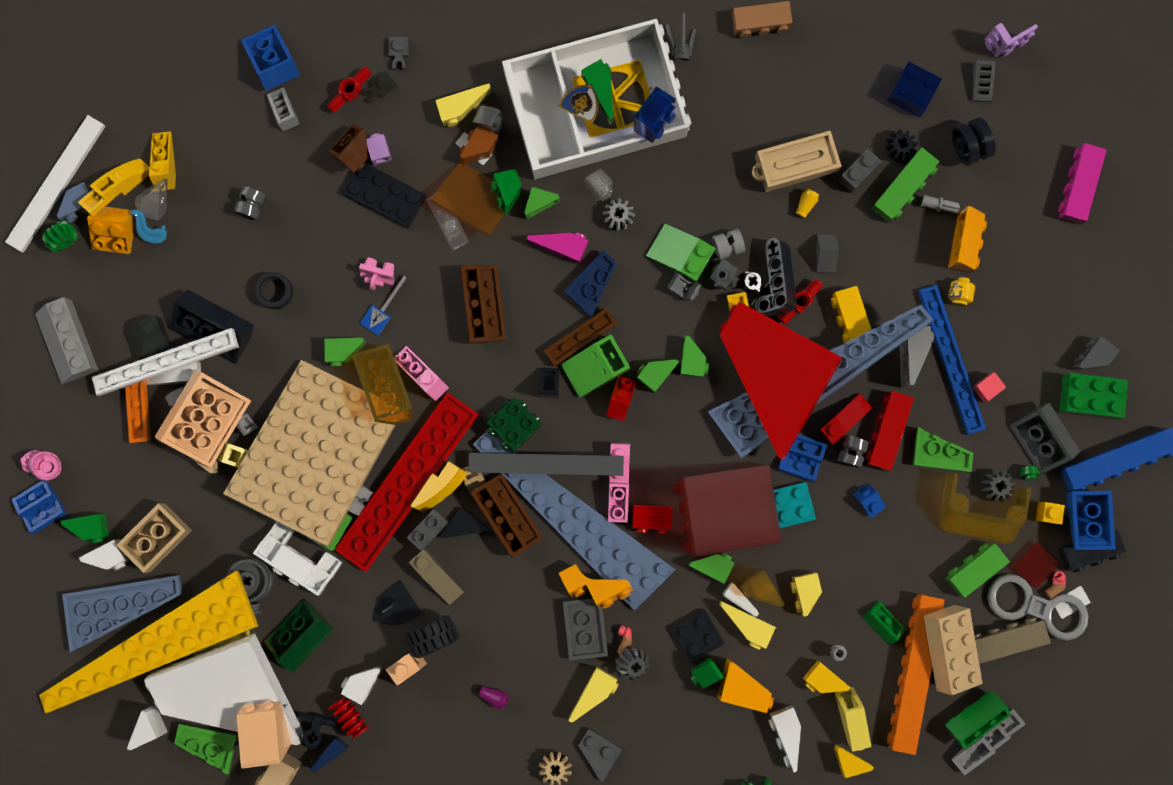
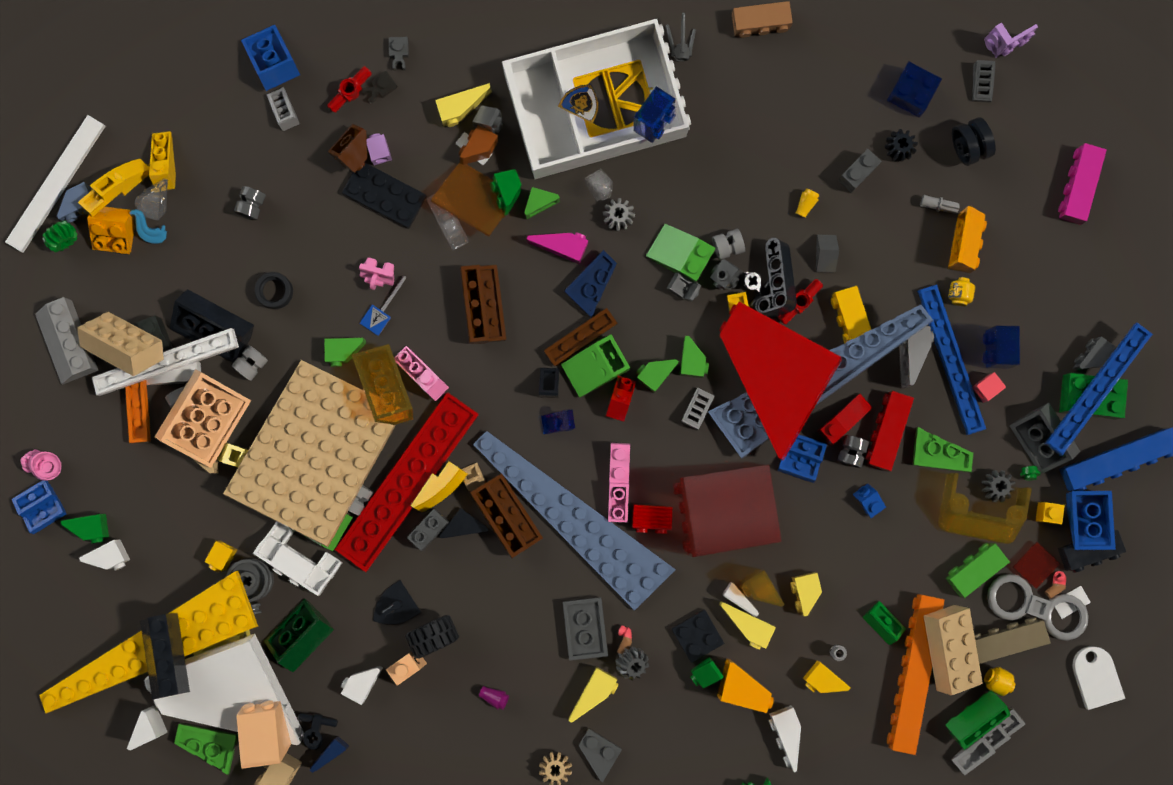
sand blue wing [62,575,183,652] -> none
tan brick [116,503,192,573] -> none
light grey slope [236,413,258,436] -> none
red piece [328,697,369,741] -> none
dark tan slope [409,549,464,605] -> none
dark grey tile [469,453,624,476] -> none
dark green brick [486,397,541,454] -> none
light orange arch [559,564,634,609] -> none
green slope [581,59,614,124] -> none
bright green slope [689,552,735,584] -> none
tan piece [752,131,842,192] -> none
teal plate [768,482,816,529] -> none
light yellow slope [834,687,871,752] -> none
yellow slope [834,745,874,778] -> none
bright green brick [871,148,940,223] -> none
none -> tan brick [77,312,164,376]
none -> black slope [140,613,190,700]
none -> yellow brick [205,541,237,572]
none -> light grey wheel [231,345,268,381]
none -> clear blue slope [541,409,575,435]
none -> light grey slope [681,388,714,430]
none -> clear blue brick [983,326,1020,369]
none -> yellow head [984,667,1016,696]
none -> blue tile [1045,323,1153,456]
none -> white tile [1072,646,1125,710]

